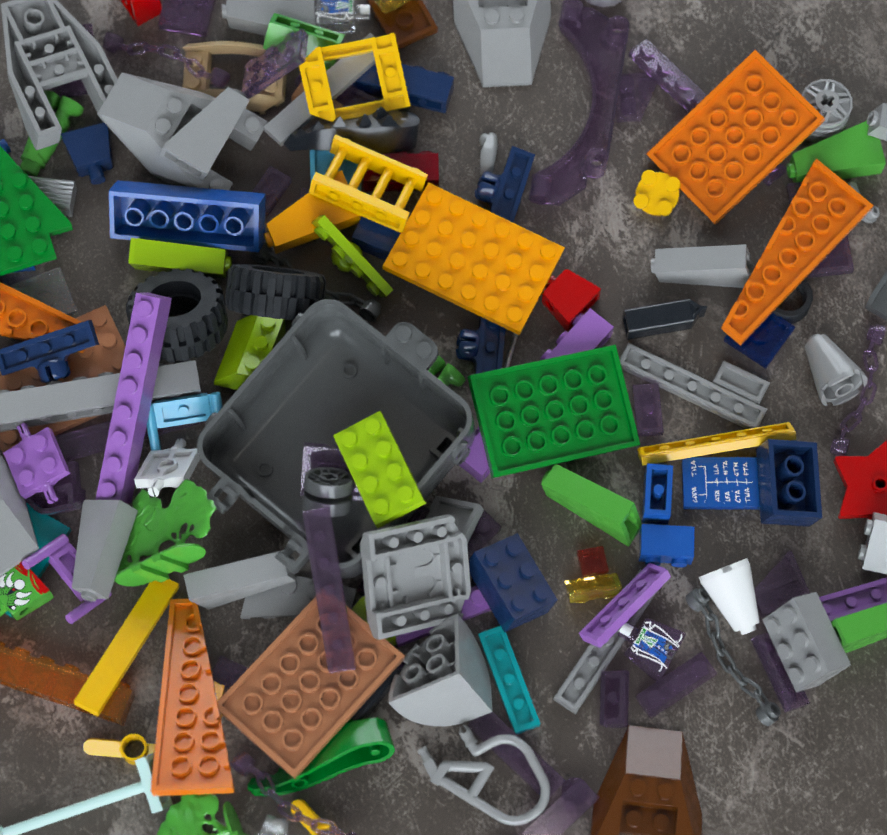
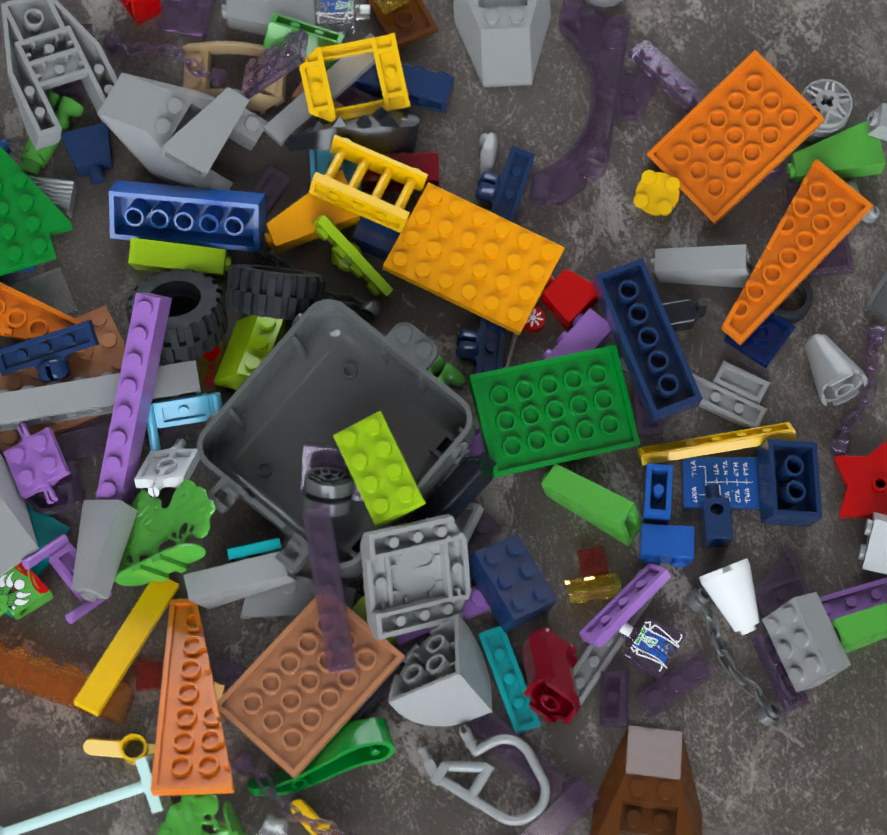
none -> clear red plate [135,661,163,692]
none -> clear yellow tile [198,342,227,394]
none -> teal plate [227,537,282,562]
none -> black piece [420,452,497,520]
none -> dark red brick [521,627,581,724]
none -> red tile [523,306,546,333]
none -> dark blue brick [592,258,703,424]
none -> dark blue torso [699,484,734,548]

